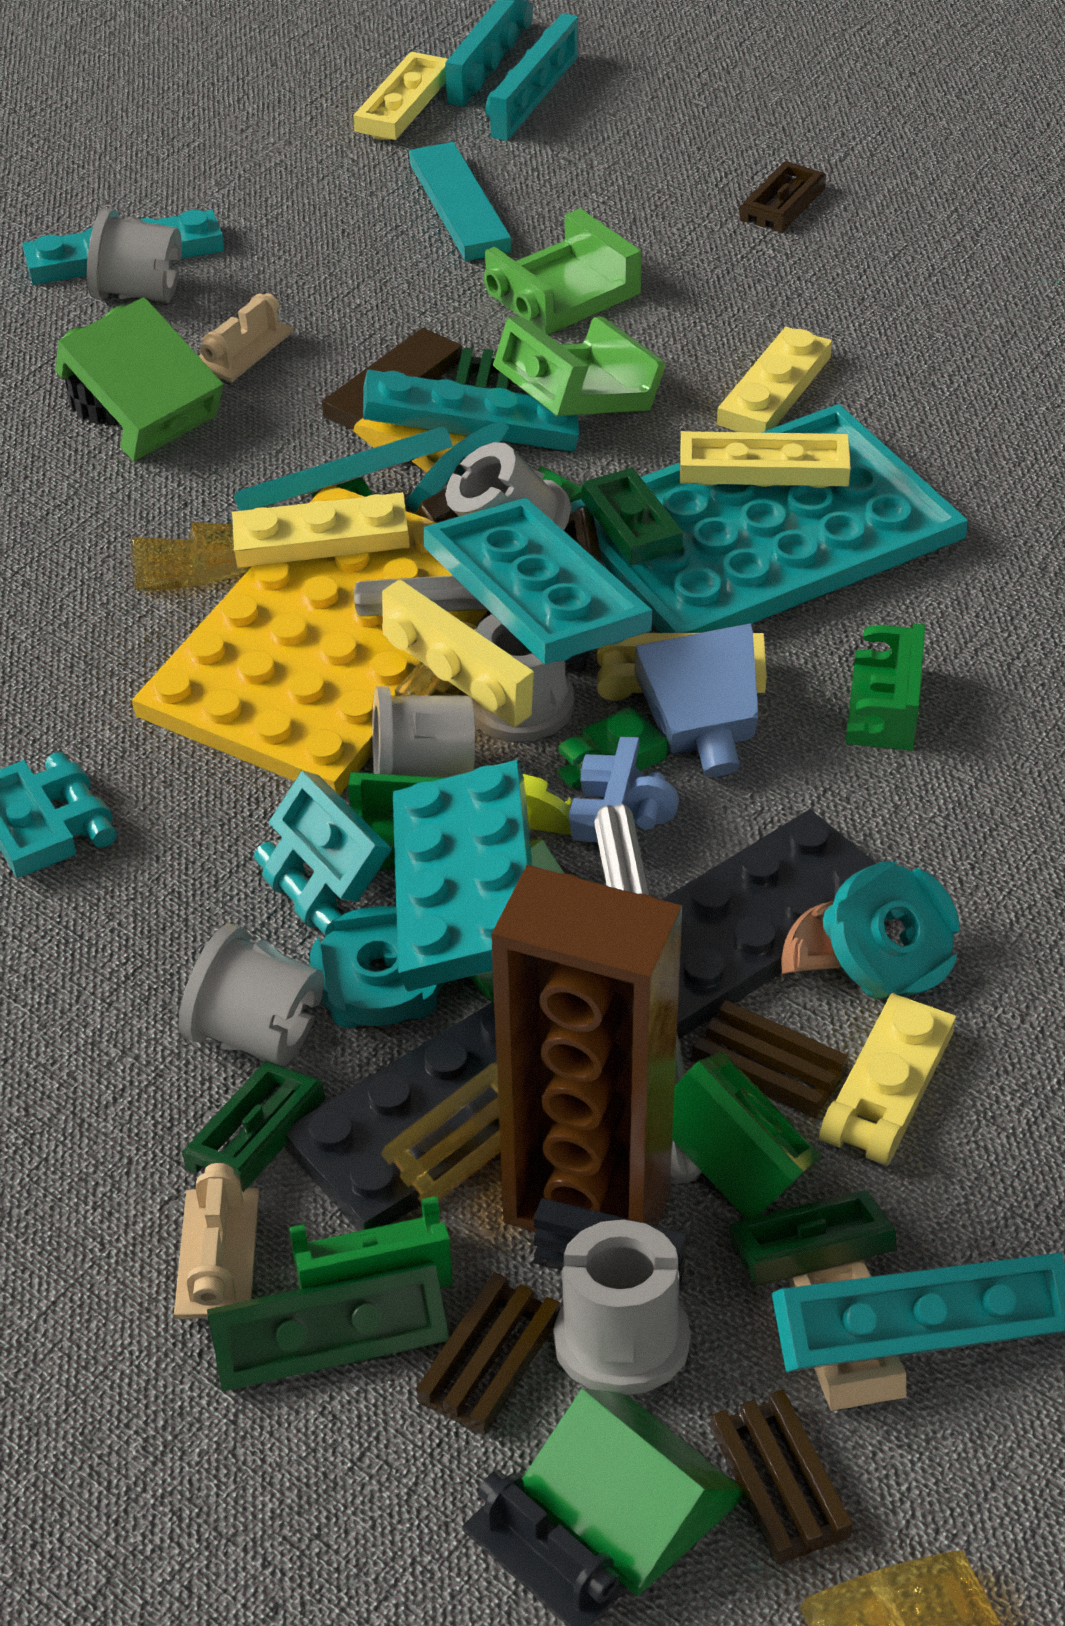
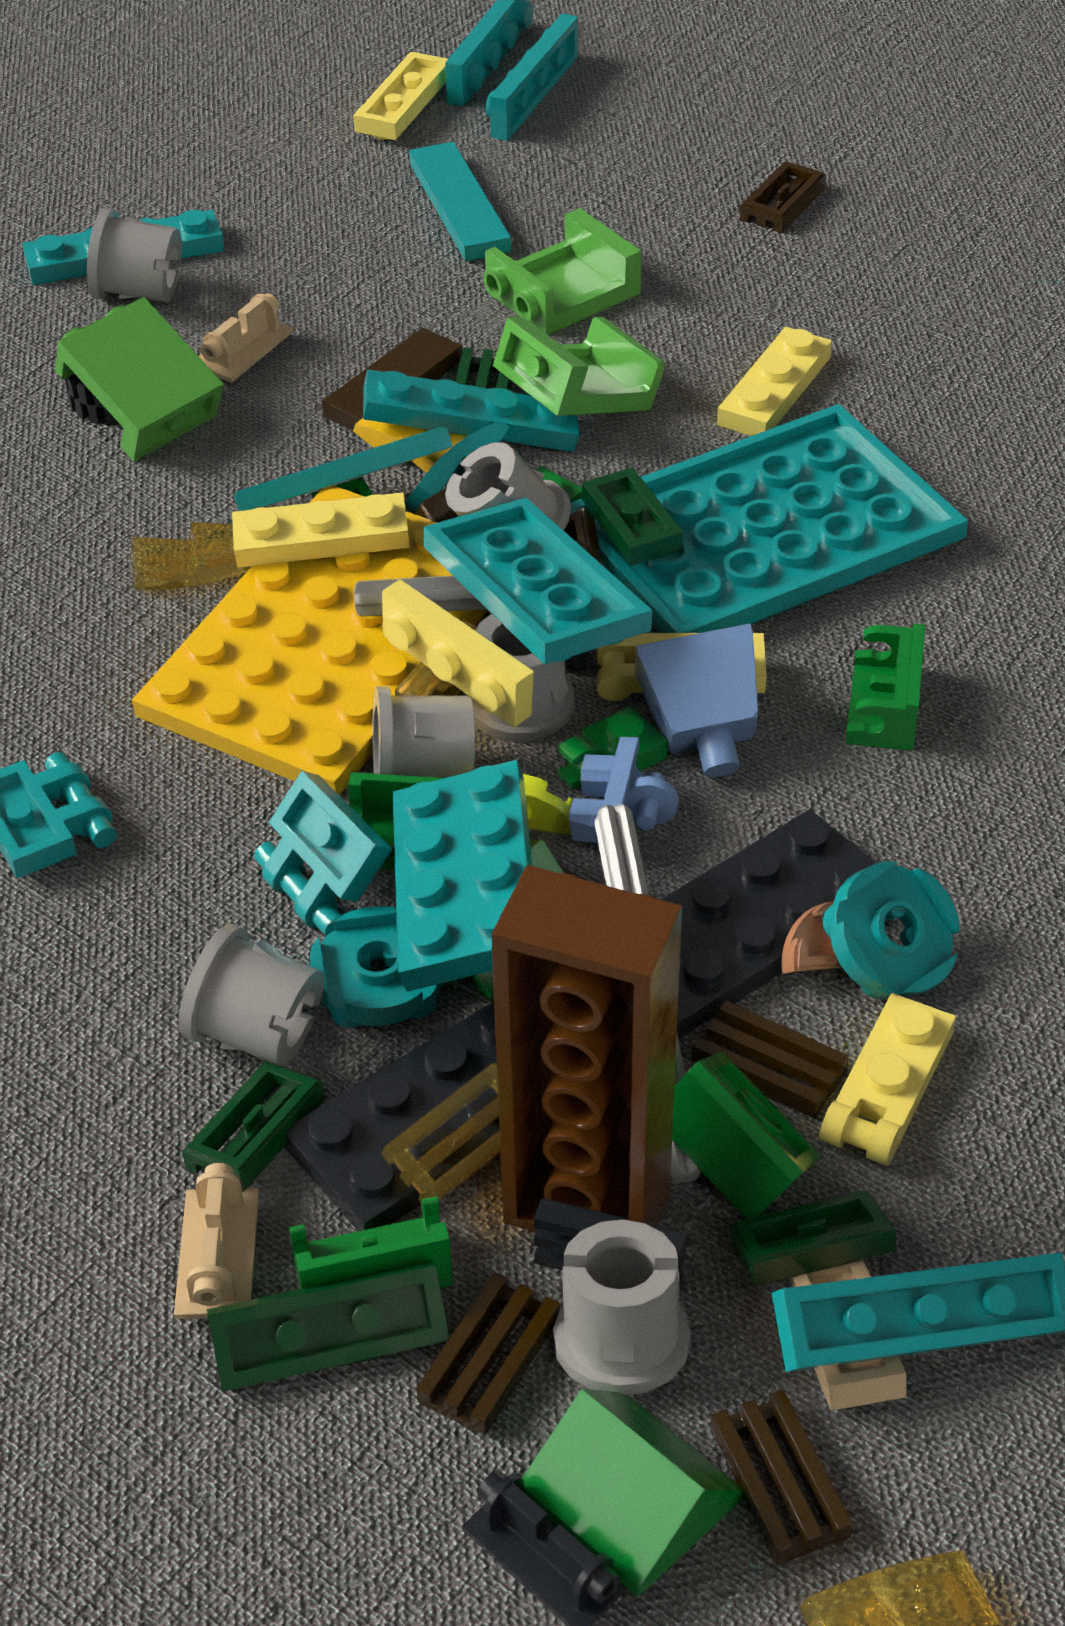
light yellow plate [680,431,850,488] -> none

